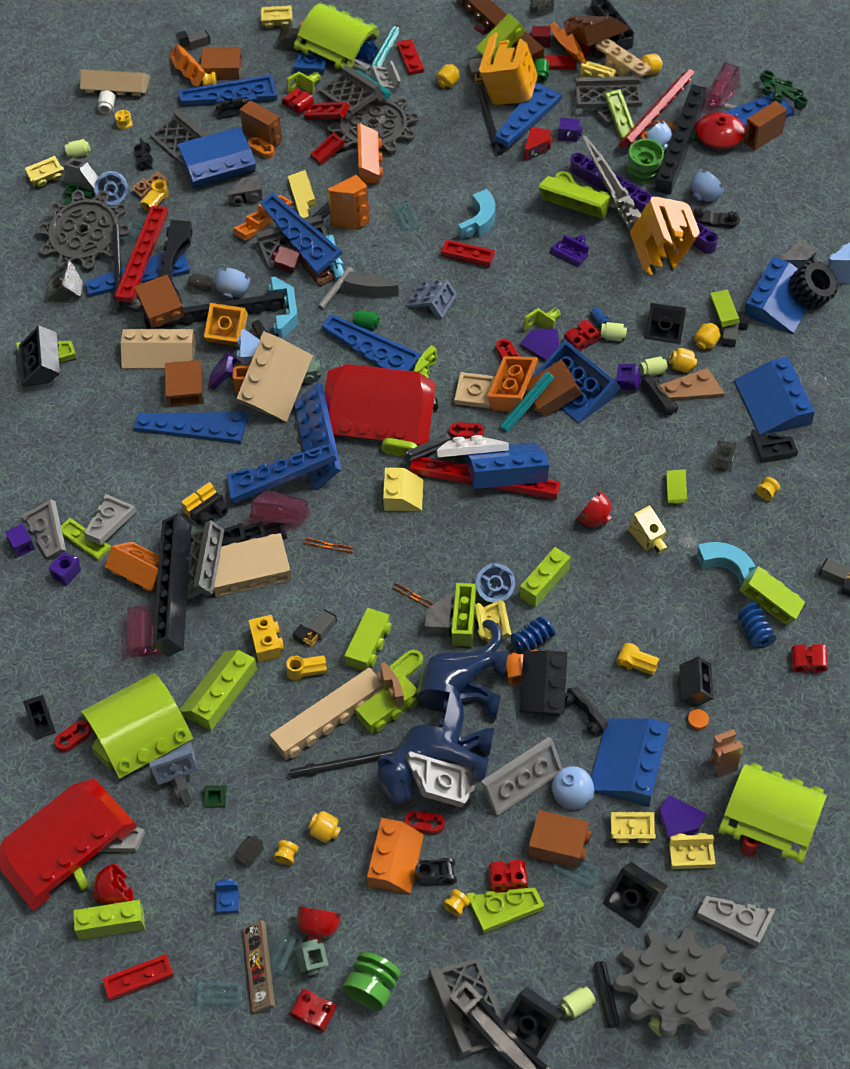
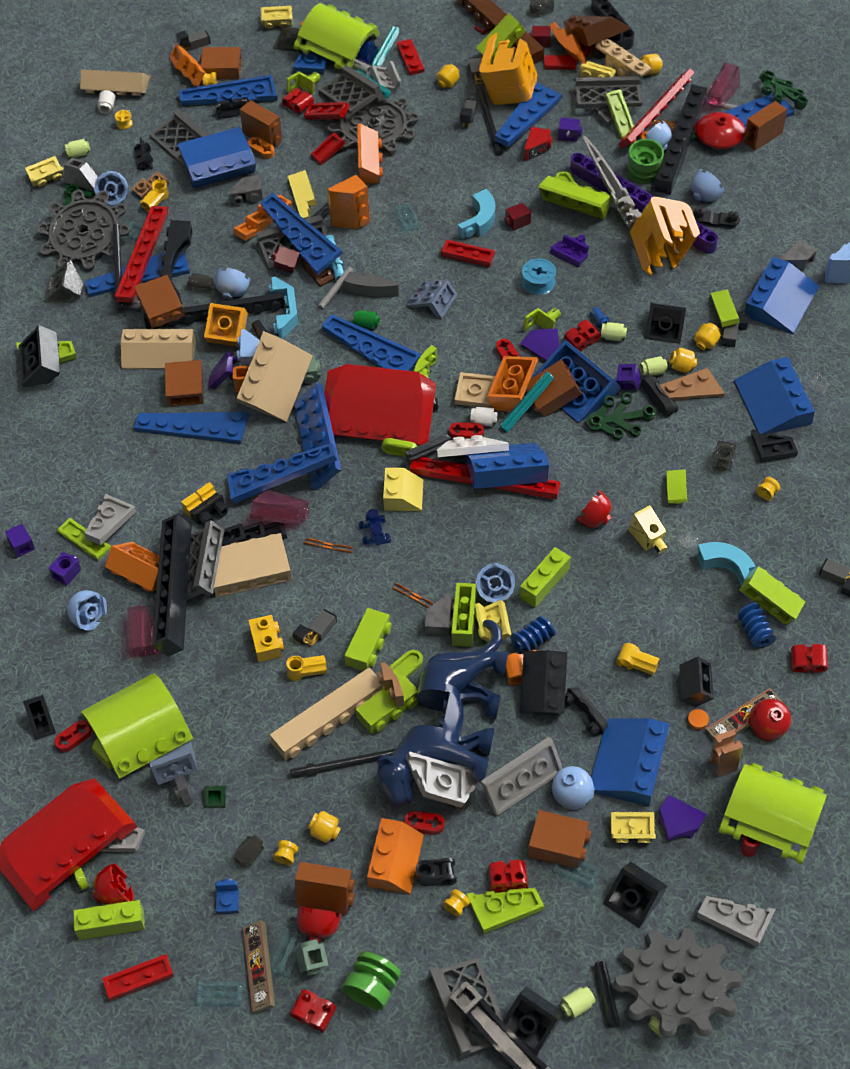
light grey wing [22,499,66,559] -> none
lime slope [180,650,257,731] -> none
green brick [534,58,549,82] -> none
light yellow bracket [668,833,715,869] -> none
black tyre [789,260,838,309] -> none
none -> light blue cylinder [67,590,107,631]
none -> dark orange brick [295,862,355,915]
none -> clear blue piece [358,509,391,545]
none -> piece [460,98,477,127]
none -> white brick [470,407,498,427]
none -> dark red brick [504,202,531,231]
none -> dark azure piece [522,258,556,295]
none -> dark green plant [586,392,656,440]
none -> tile [705,688,782,741]
none -> red cylinder [748,698,791,741]

